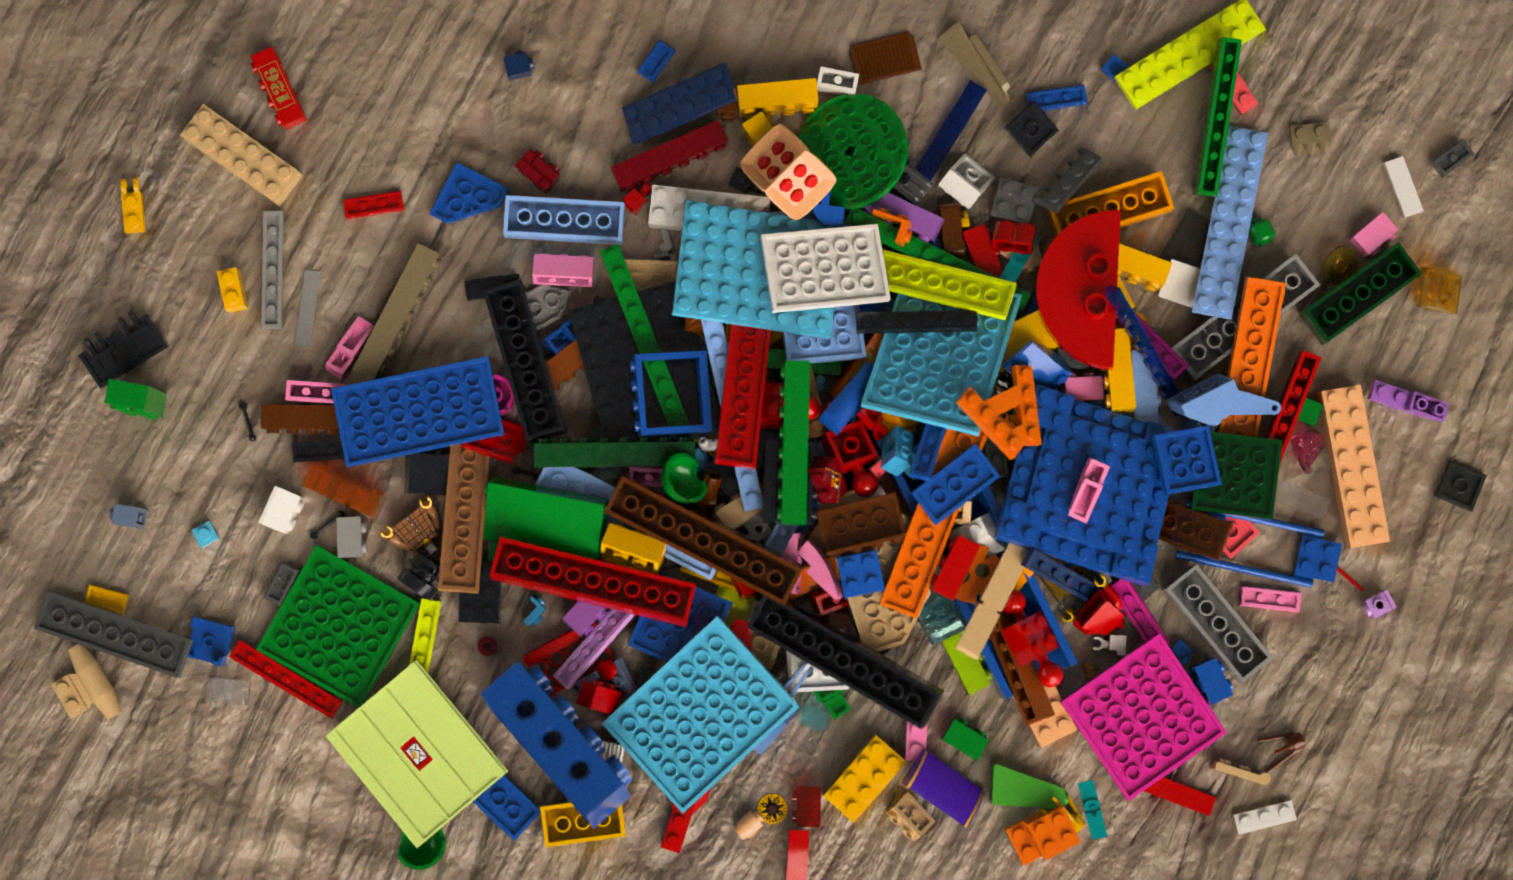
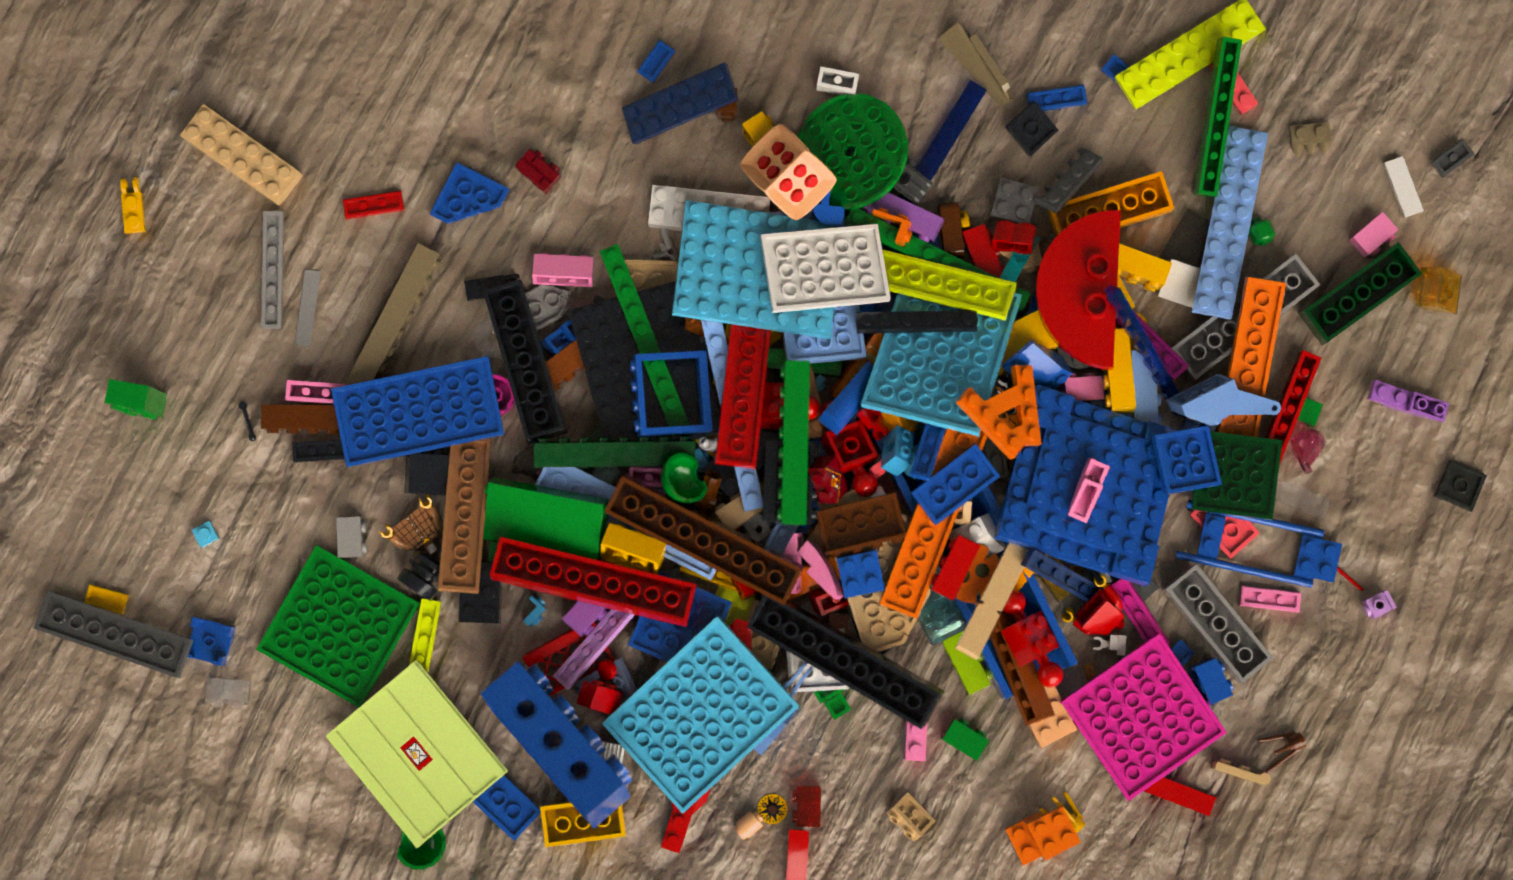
tan plate [51,644,122,720] -> none
black hinge [78,311,169,389] -> none
sand blue brick [109,504,147,529] -> none
yellow brick [216,267,249,313] -> none
red plate [229,640,343,719] -> none
red brick [250,46,308,130] -> none
white slope [258,486,304,534] -> none
dark grey plate [263,562,300,606] -> none
clear orange wedge [302,463,386,519] -> none
black hinge [310,510,345,539] -> none
bright pink slope [325,316,375,380] -> none
red tile [461,419,526,466] -> none
dark red plate [477,636,497,656] -> none
dark blue brick [503,51,534,81] -> none
light blue brick [503,195,625,245] -> none
dark red brick [611,120,728,192] -> none
red piece [623,182,652,216] -> none
black plate [728,166,762,194] -> none
yellow brick [737,78,818,119] -> none
clear light blue brick [800,705,831,732] -> none
yellow brick [823,735,906,823] -> none
reddish brown window [849,32,922,85] -> none
dark purple slope [901,749,985,828] -> none
white slope [939,154,996,209] -> none
bright green slope [990,763,1068,808] -> none
teal piece [1078,780,1107,840] -> none
reddish brown tile [1158,501,1233,562] -> none
white plate [1232,800,1297,835] -> none
light nougat brick [1317,385,1390,549] -> none
clear yellow dish [1323,246,1359,284] -> none

